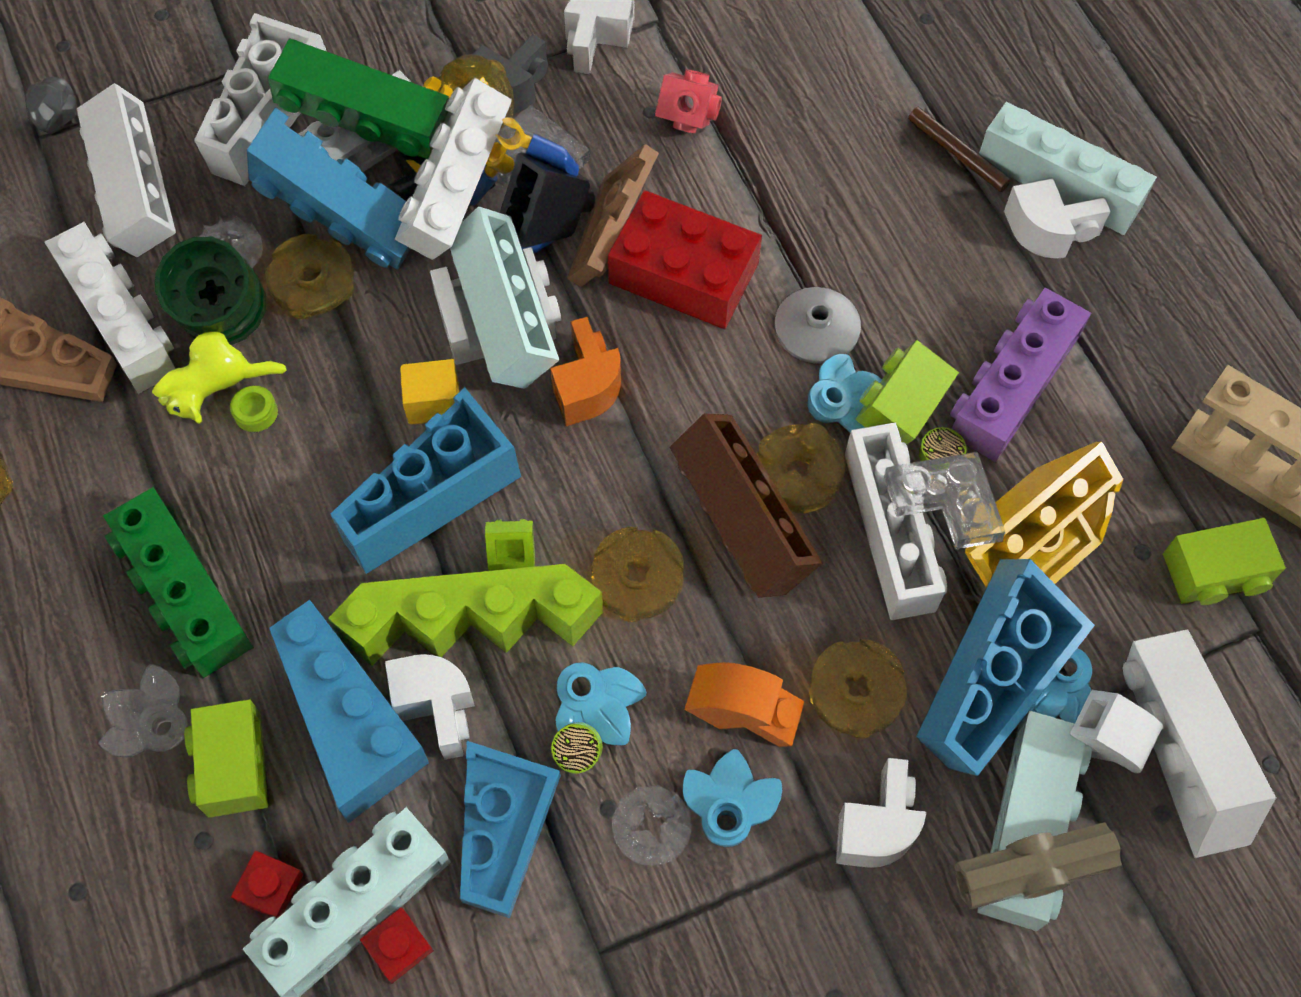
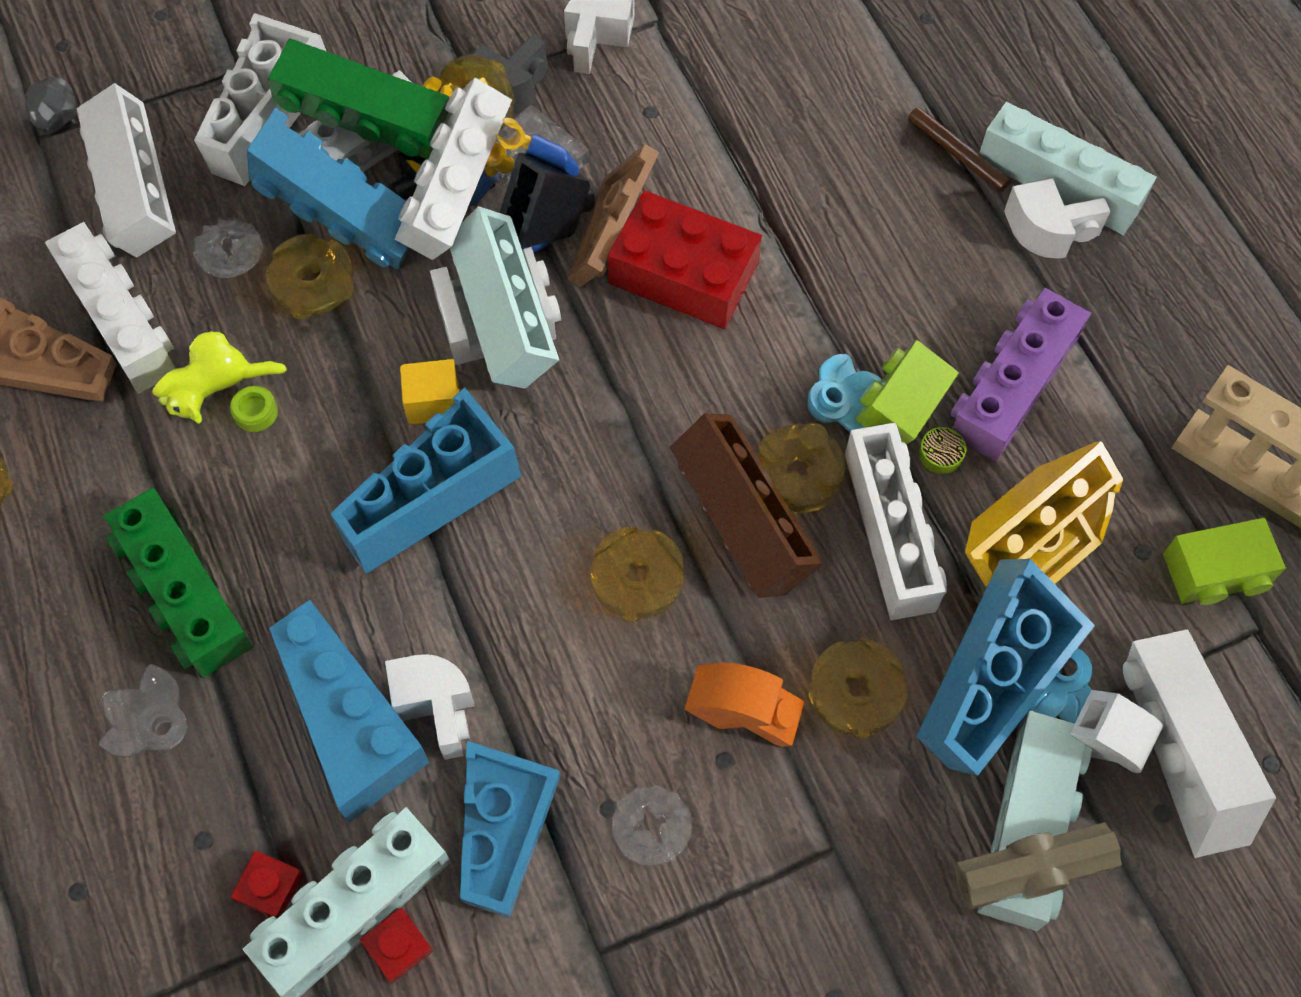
dark green wheel [155,236,266,345] -> none
lime brick [184,699,268,818] -> none
lime brick [328,564,603,666] -> none
lime tile [485,519,535,571] -> none
orange brick [550,317,621,426] -> none
tile [551,722,602,774] -> none
medium azure plate [555,662,647,745] -> none
coral brick [655,69,722,133] -> none
medium azure plate [683,749,782,847] -> none
light grey dish [774,287,861,364] -> none
white brick [836,758,926,868] -> none
clear plate [884,452,1006,549] -> none

